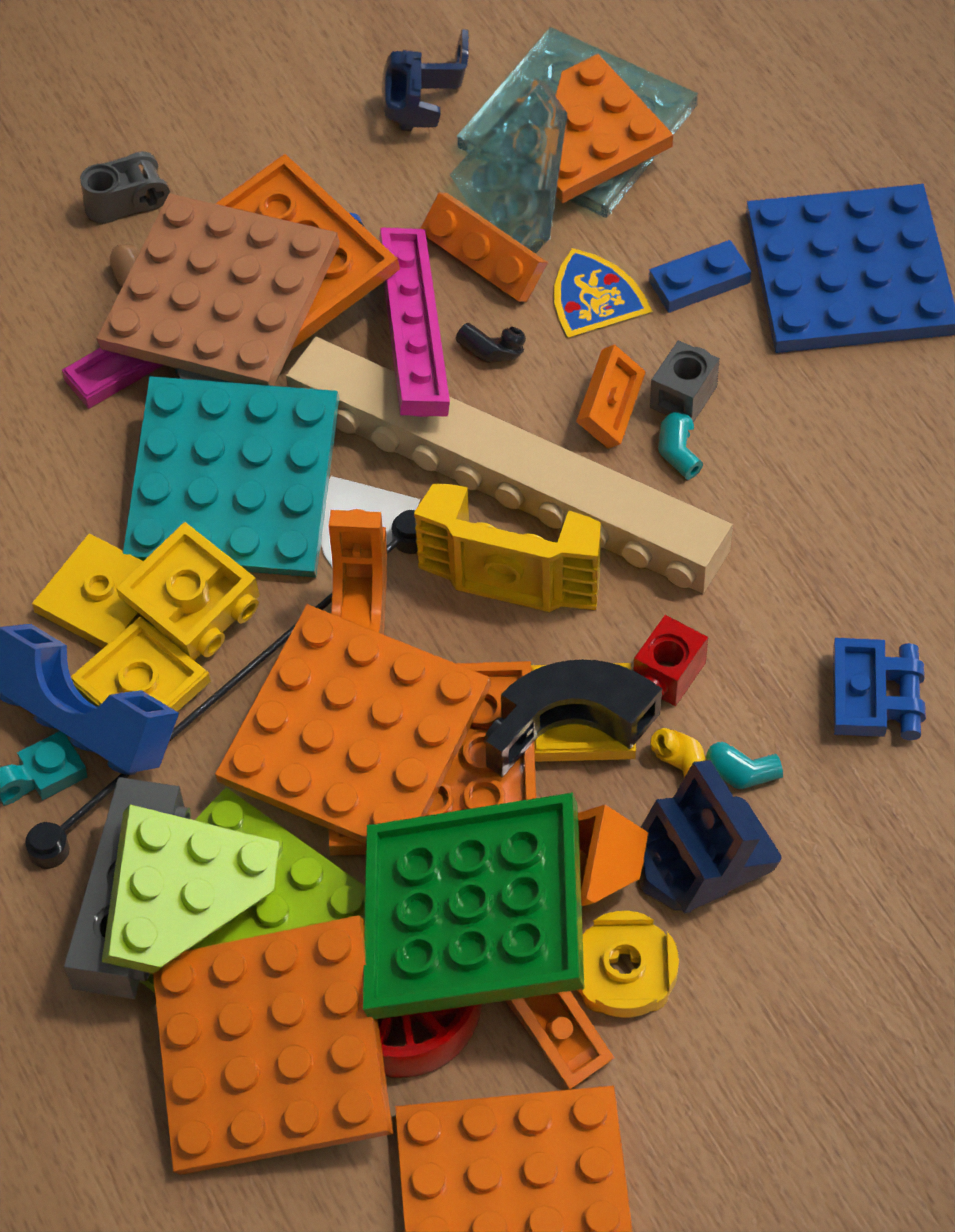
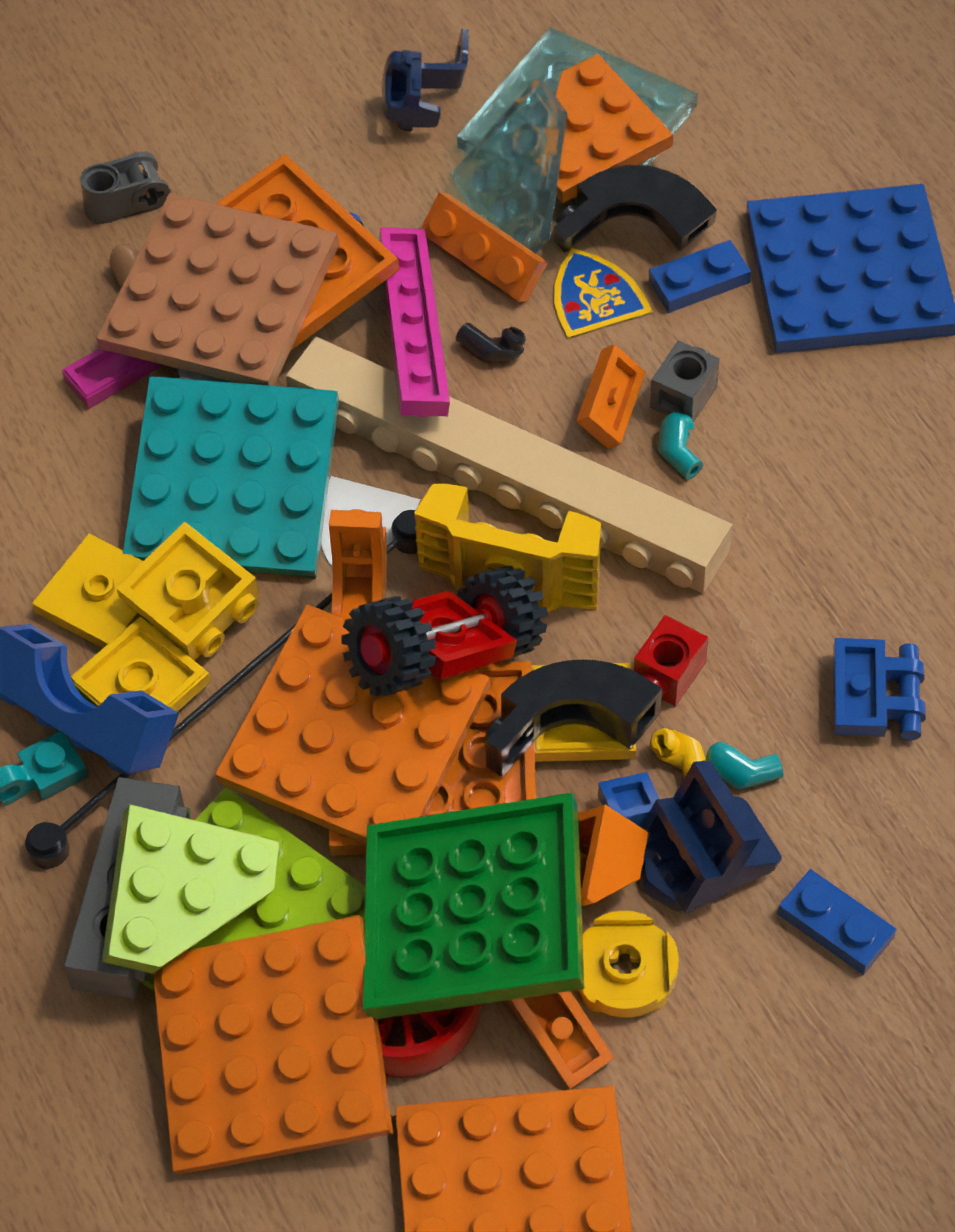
none -> plate [341,566,548,696]
none -> black arch [553,165,717,253]
none -> blue plate [598,772,660,827]
none -> blue plate [778,869,897,975]

